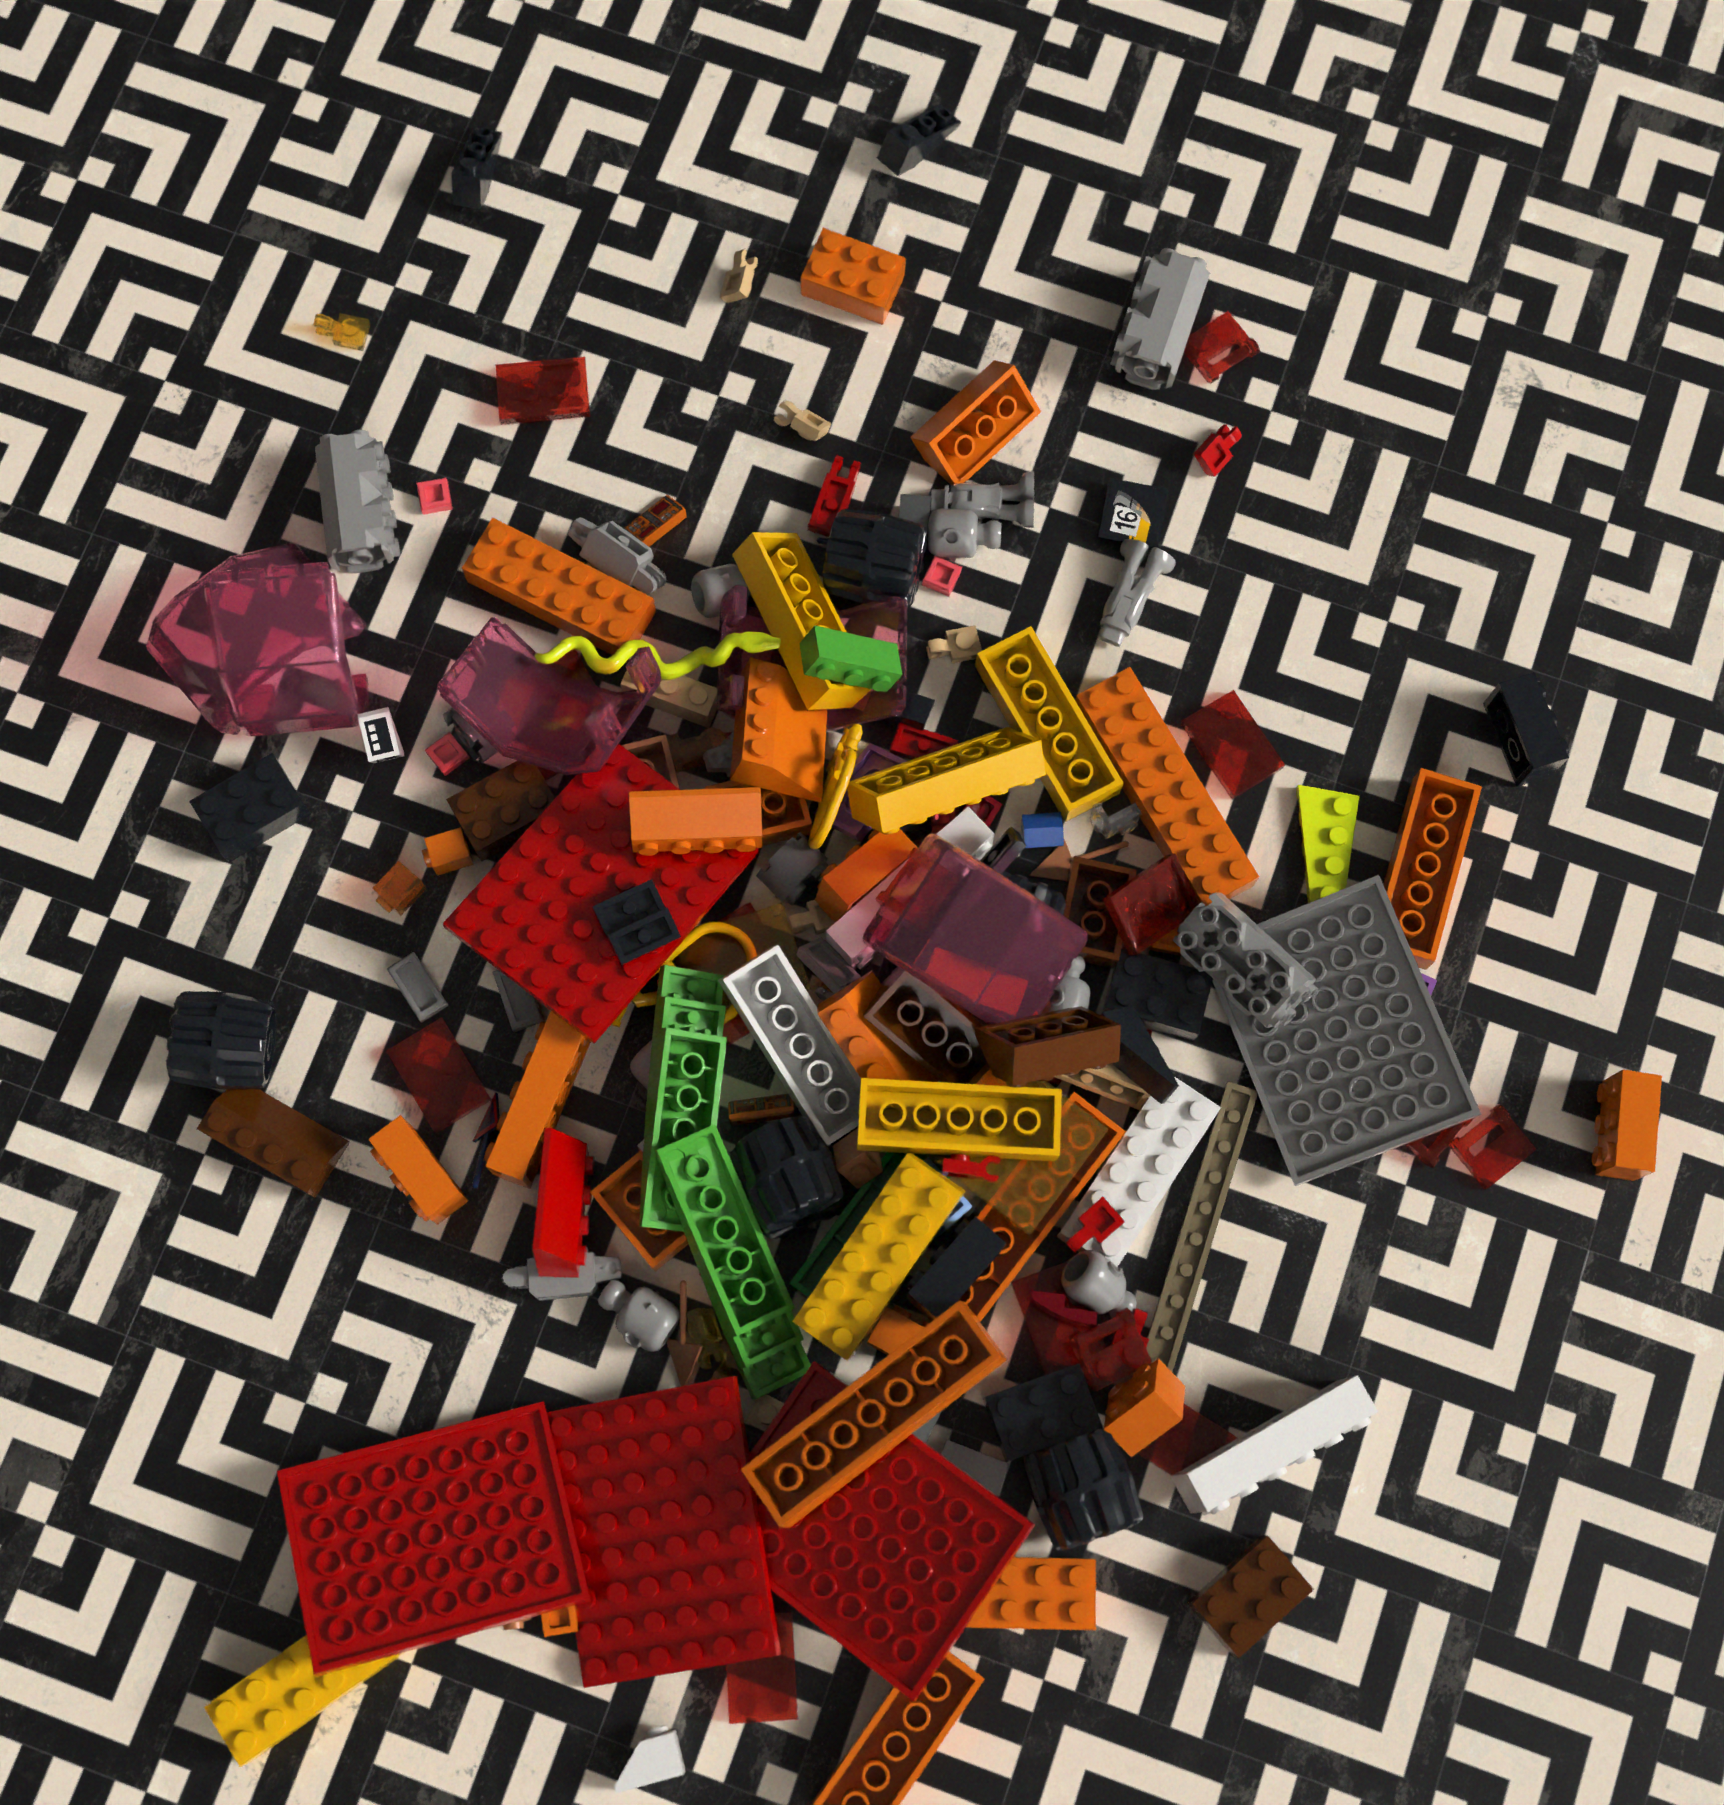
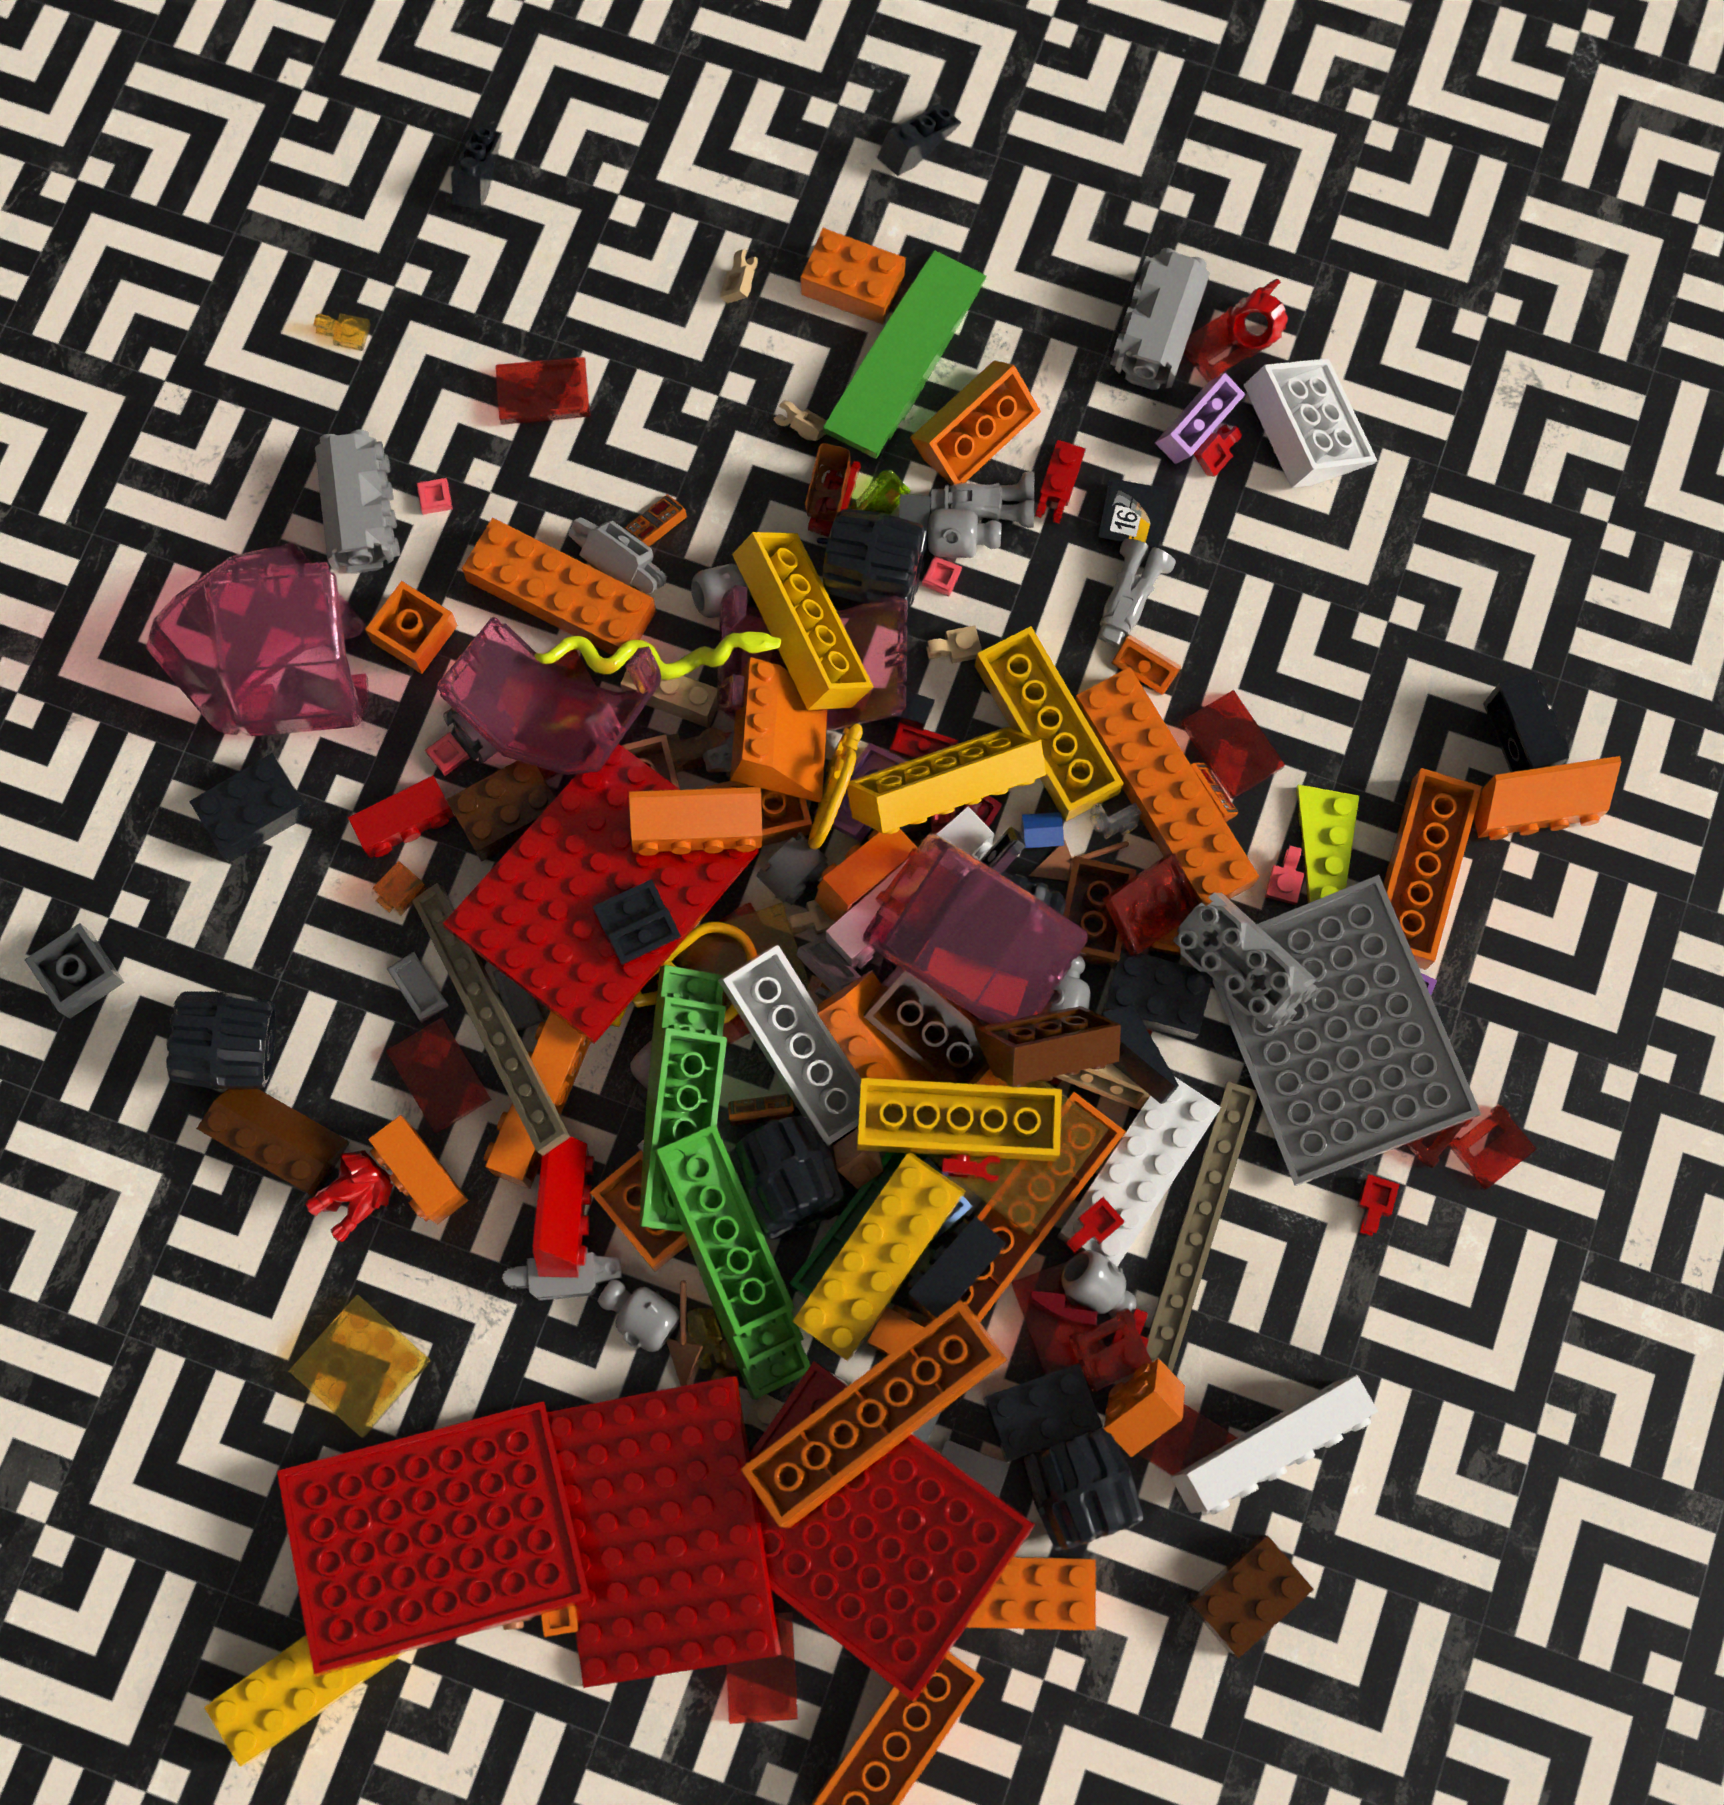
white slope [357,707,405,763] -> none
orange brick [422,827,474,876] -> none
dark blue piece [472,1092,500,1188] -> none
white slope [614,1725,685,1793] -> none
bright green brick [799,625,902,692] -> none
orange brick [1592,1069,1662,1181] -> none
none -> dark grey brick [25,923,125,1019]
none -> clear yellow plate [289,1294,432,1438]
none -> red piece [305,1150,393,1242]
none -> red brick [348,775,454,858]
none -> orange brick [365,581,458,674]
none -> dark tan plate [412,883,570,1155]
none -> dark orange piece [805,443,851,522]
none -> bright green slope [823,251,987,459]
none -> clear neon green slope [848,469,911,515]
none -> red hinge [1035,440,1086,524]
none -> orange slope [1111,635,1181,695]
none -> lavender brick [1155,373,1245,464]
none -> orange slope [1191,763,1238,822]
none -> red piece [1226,279,1288,351]
none -> white slope [1244,359,1377,488]
none -> coral plate [1265,845,1305,905]
none -> red plate [1357,1174,1400,1237]
none -> orange slope [1474,756,1621,840]

